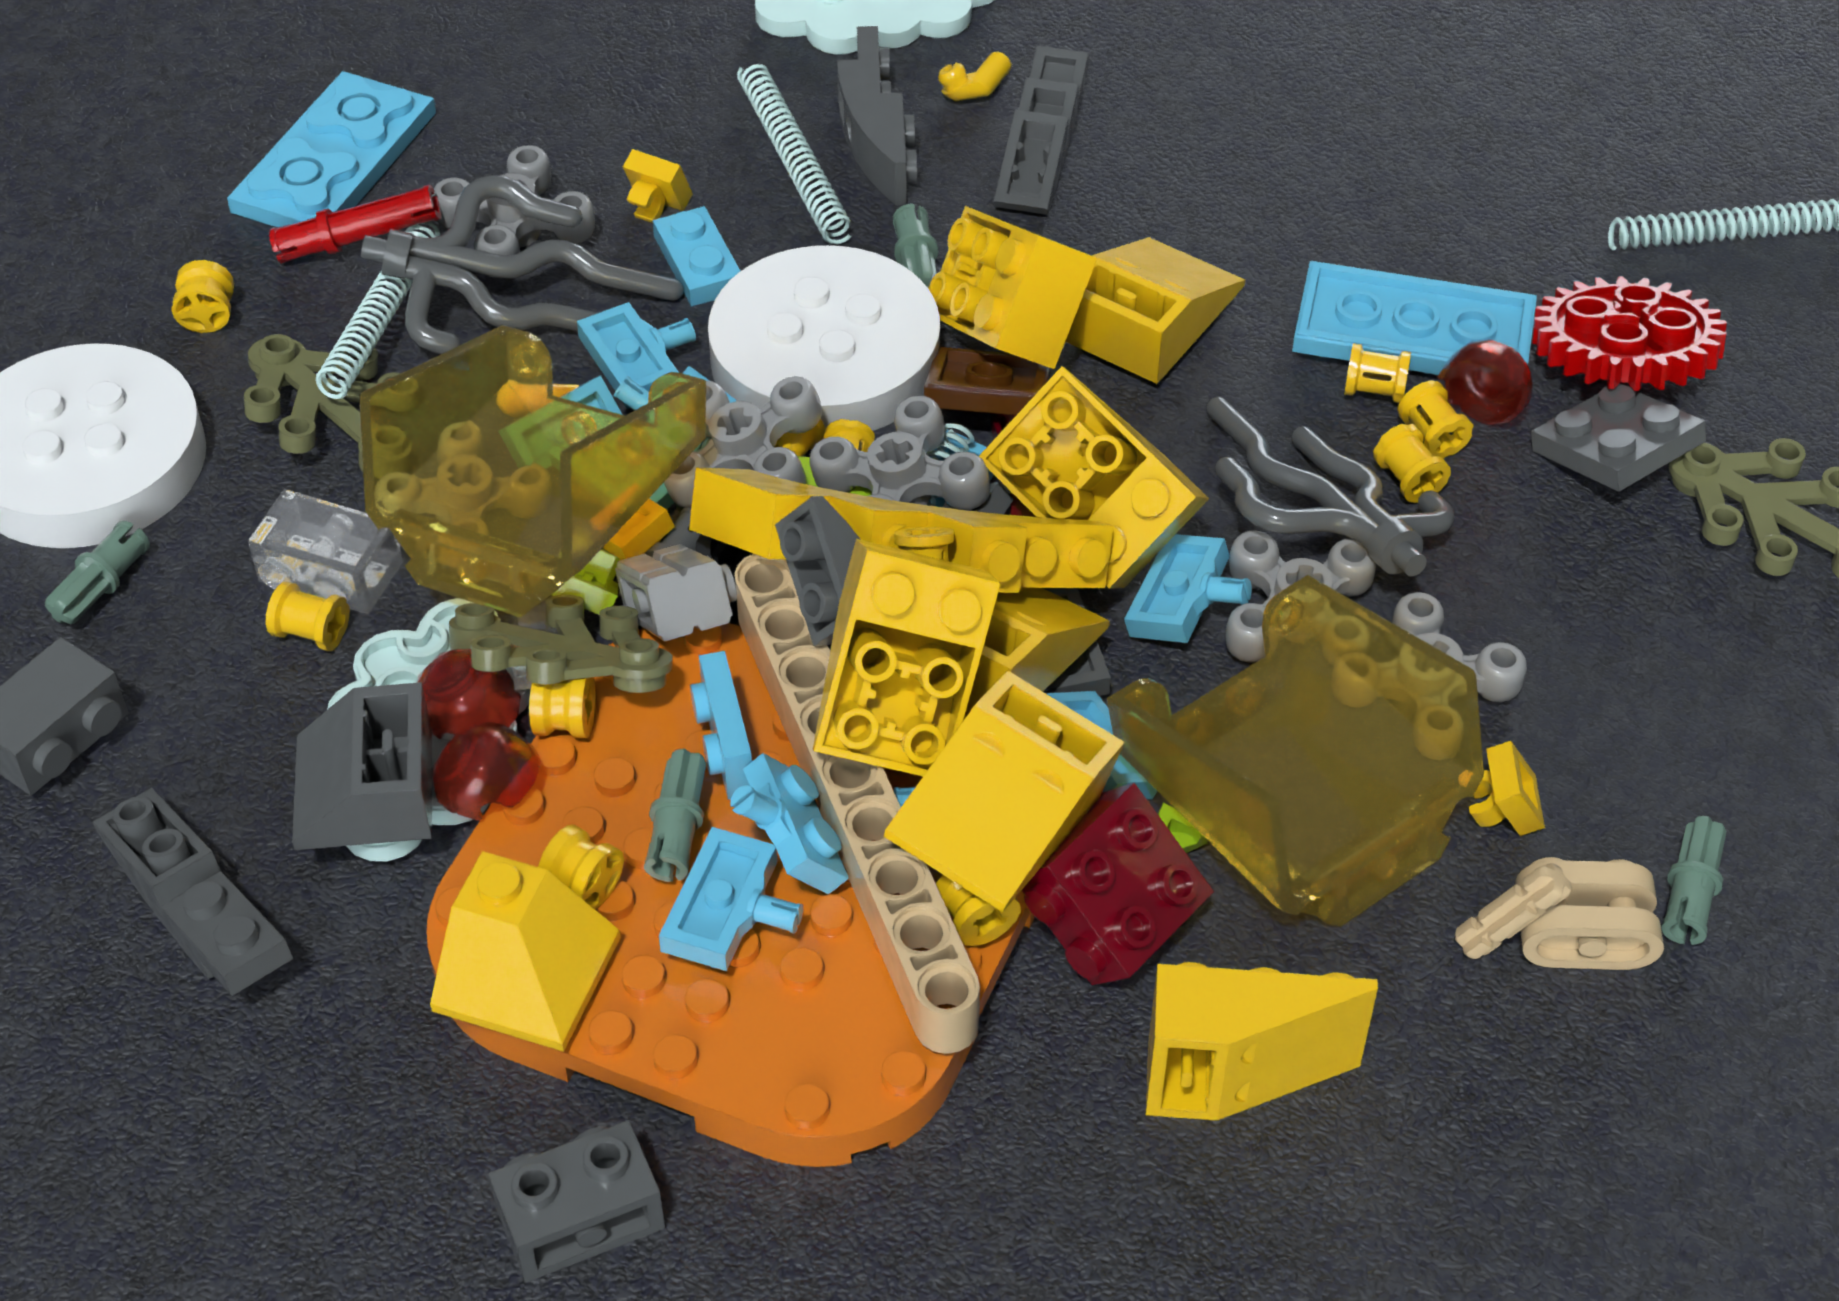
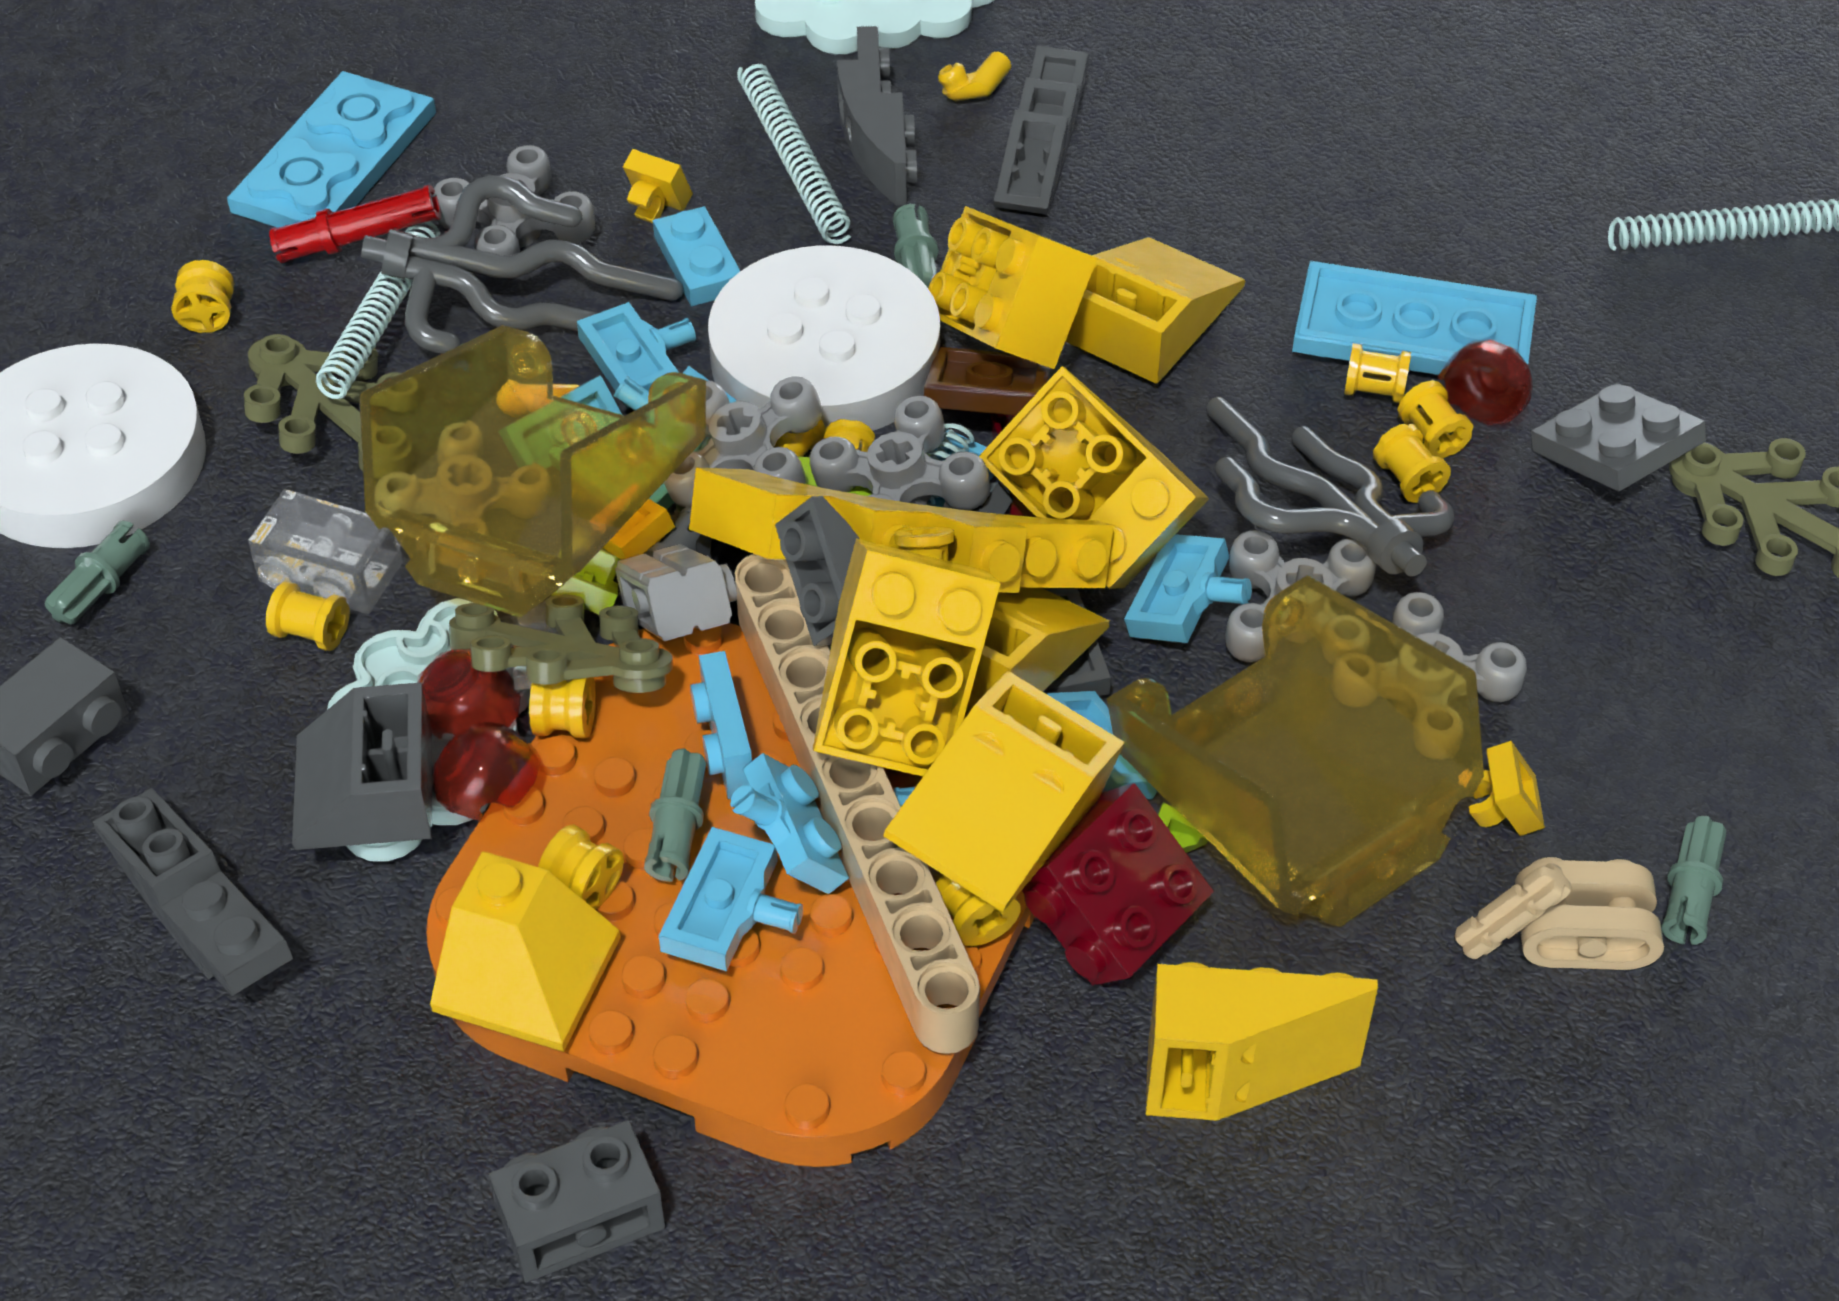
red gear [1532,276,1727,391] -> none

